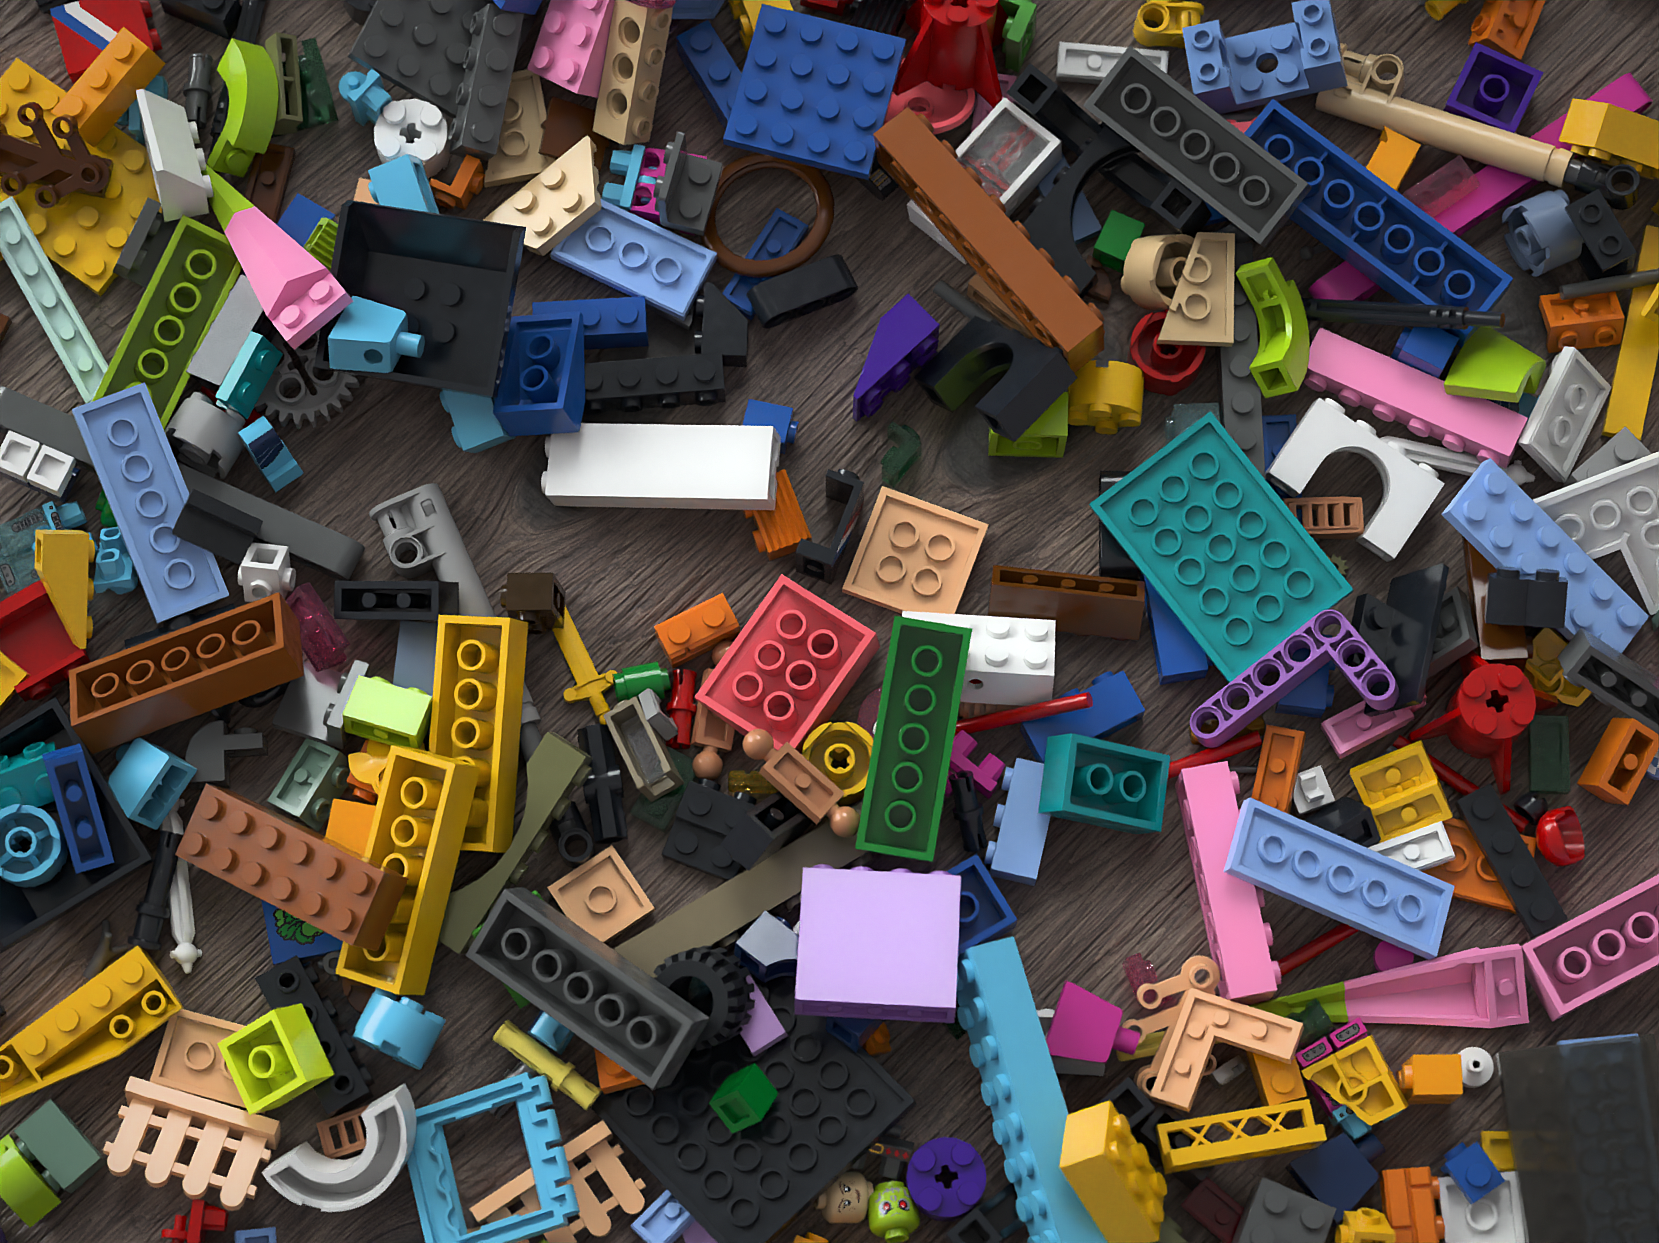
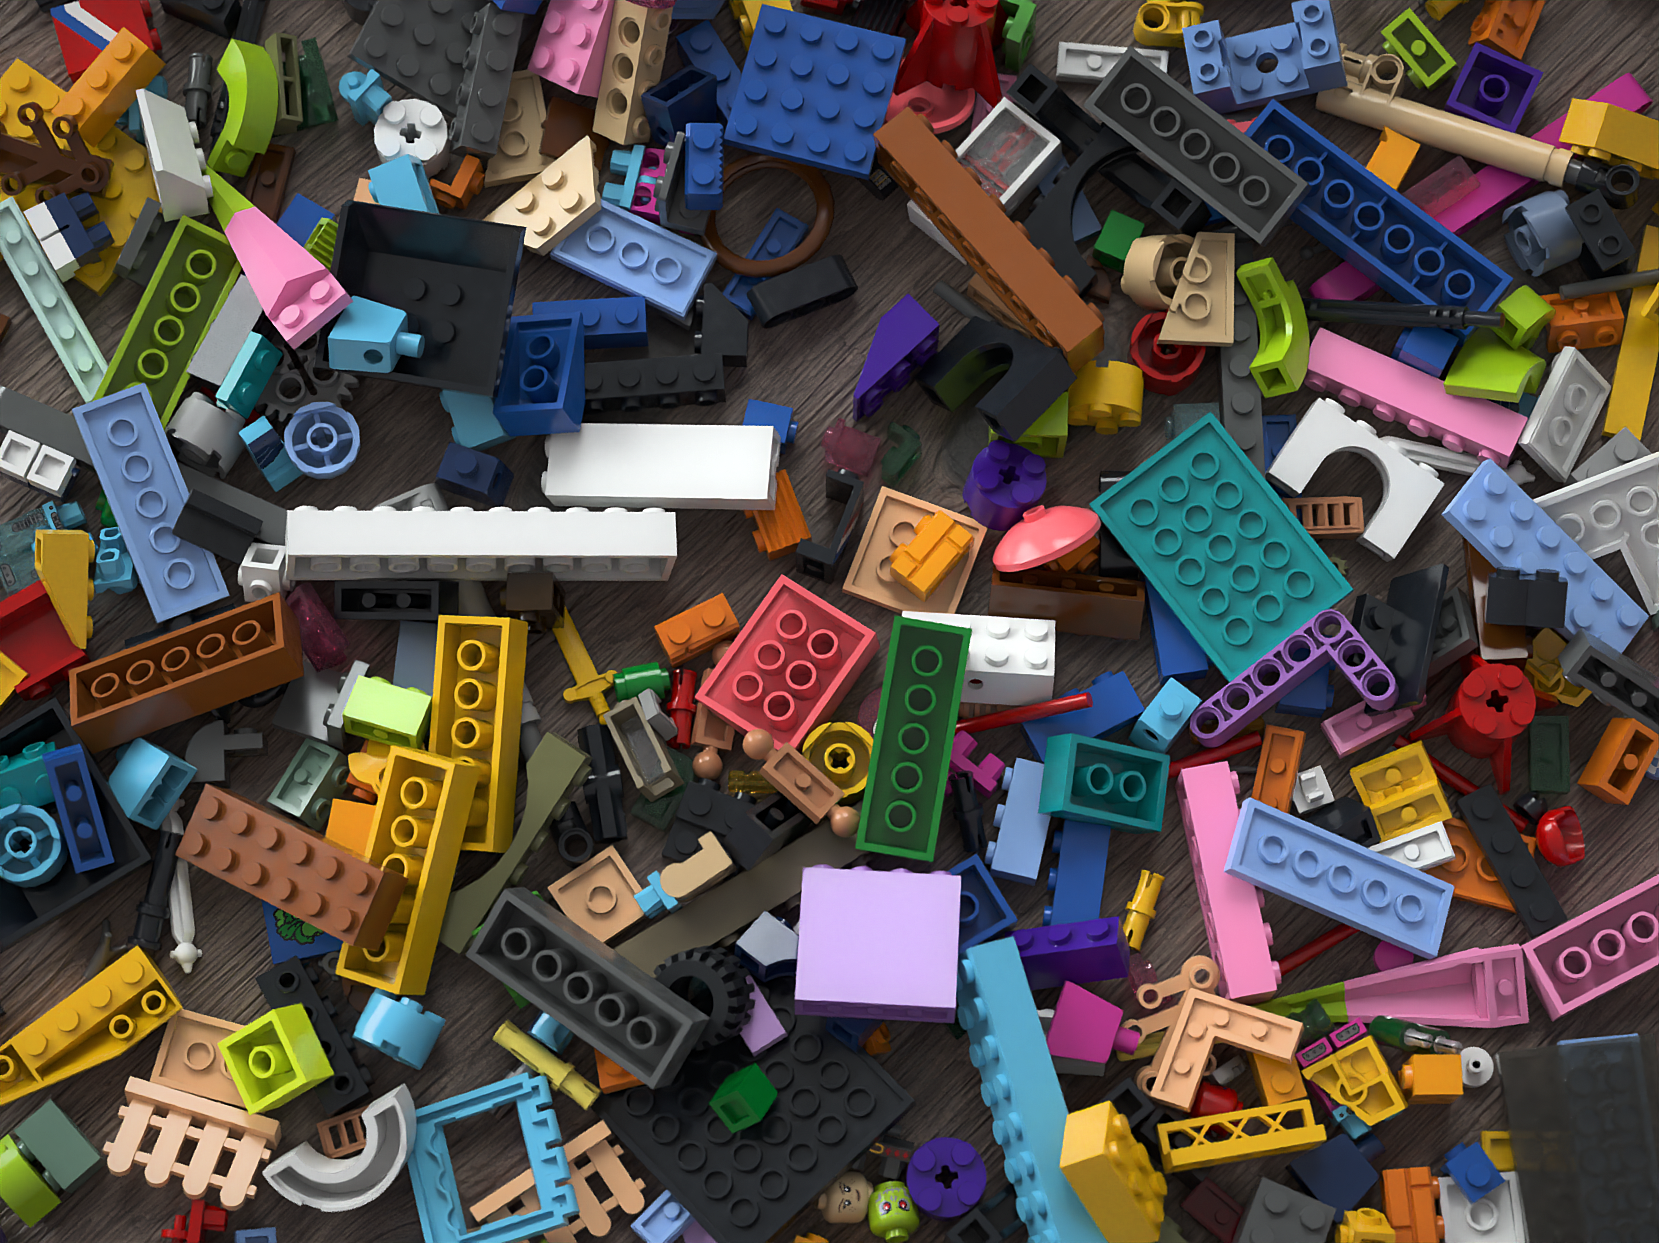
none -> dark blue hips [24,192,115,282]
none -> light blue cylinder [284,402,360,479]
none -> white brick [285,506,677,581]
none -> dark blue torso [435,442,515,508]
none -> tan hips [634,831,737,919]
none -> dark blue torso [641,65,717,147]
none -> blue brick [684,123,724,210]
none -> clear pink bracket [821,418,881,476]
none -> light orange brick [889,510,974,602]
none -> dark purple brick [963,440,1047,531]
none -> coral dish [992,505,1101,572]
none -> dark purple brick [1004,916,1130,990]
none -> orange bracket [1042,535,1101,574]
none -> blue brick [1042,820,1111,927]
none -> yellow pin [1123,870,1165,951]
none -> medium azure torso [1128,678,1202,754]
none -> red head [1183,1082,1243,1138]
none -> dark green piece [1369,1015,1463,1055]
none -> lime brick [1381,8,1459,92]
none -> lime brick [1490,285,1556,350]

